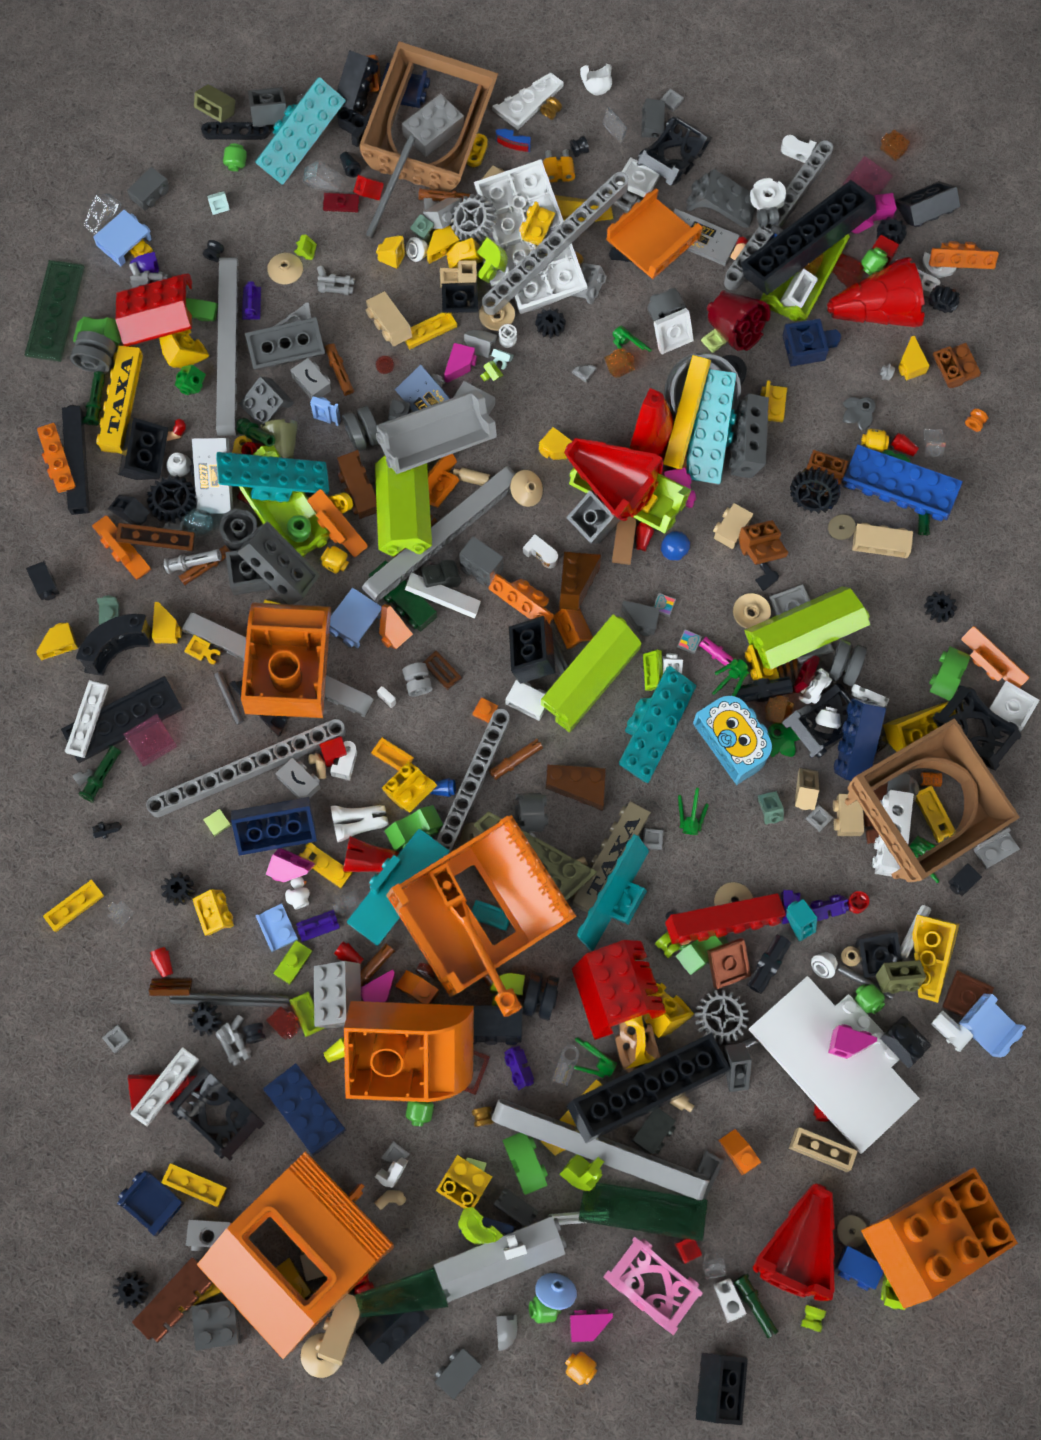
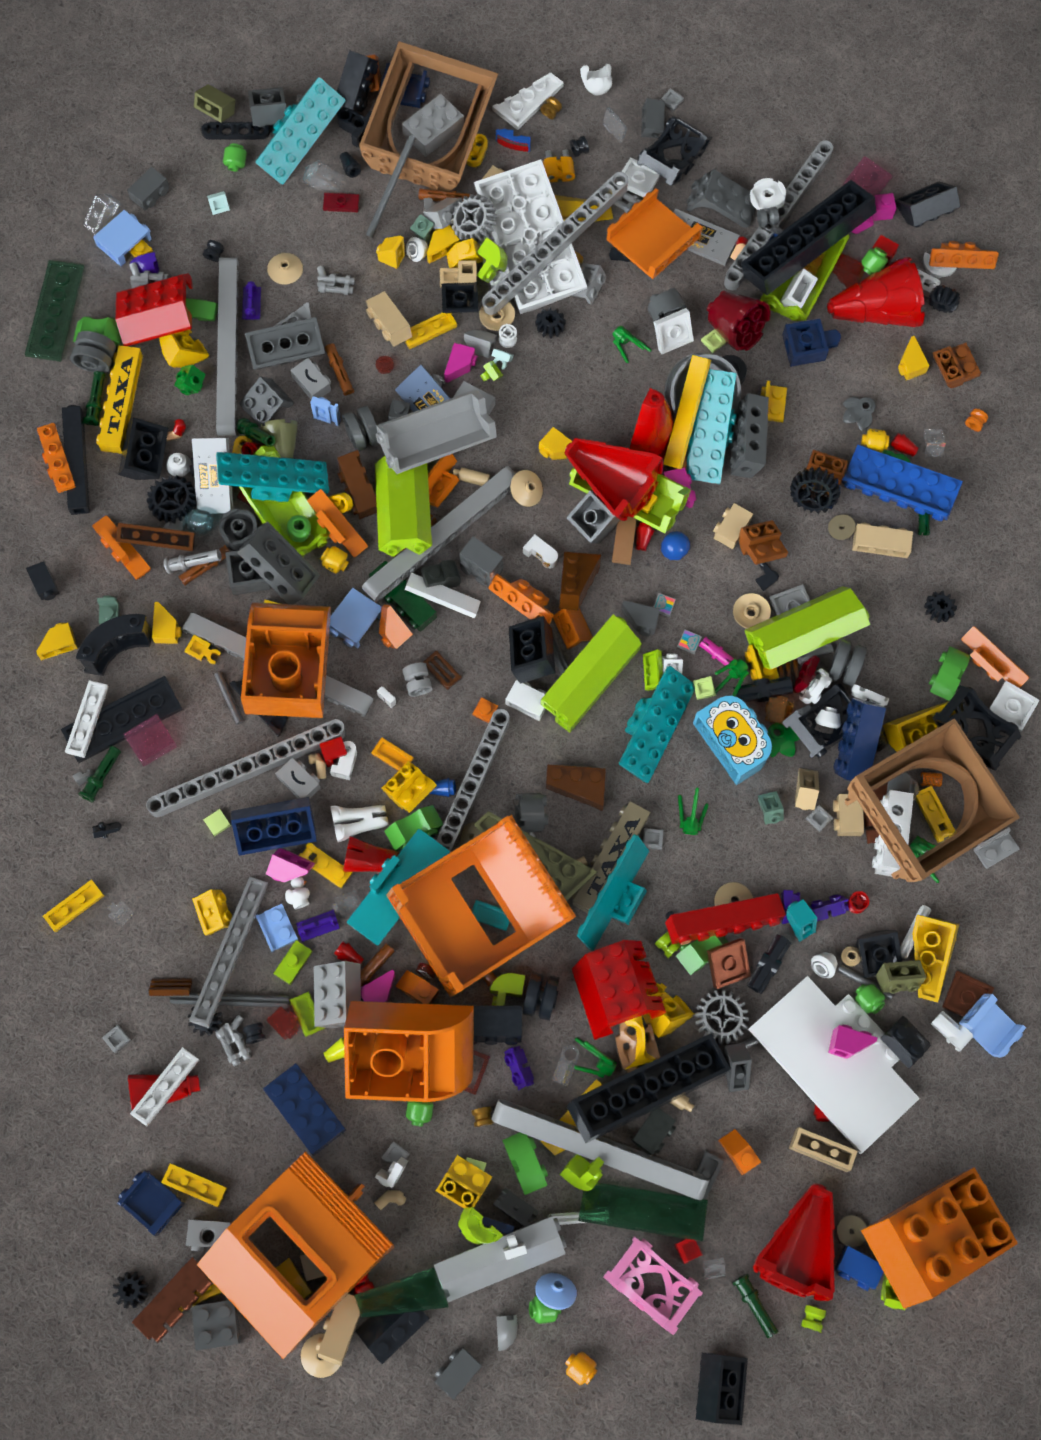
black slope [108,495,150,525] -> none
red cone [150,947,173,978] -> none
black gear [161,872,195,906] -> none
black fence [169,1066,265,1161] -> none
lime tile [294,234,317,260] -> none
red panel [353,175,384,200] -> none
orange bar [429,863,522,1017] -> none
dark orange pin [489,739,543,780] -> none
yellow bracket [519,201,556,246] -> none
dark pink slope [570,1309,613,1342] -> none
light grey tile [572,365,597,383] -> none
clear orange brick [604,348,635,378] -> none
white leg [714,1278,747,1323] -> none
white leg [781,135,817,163] -> none
black gear [876,217,907,245] -> none
light grey plate [879,363,895,381] -> none
clear orange brick [880,129,910,162] -> none
black brick [948,863,982,896] -> none
none -> light grey tile [189,877,268,1028]
none -> yellowish green tile [693,676,716,700]

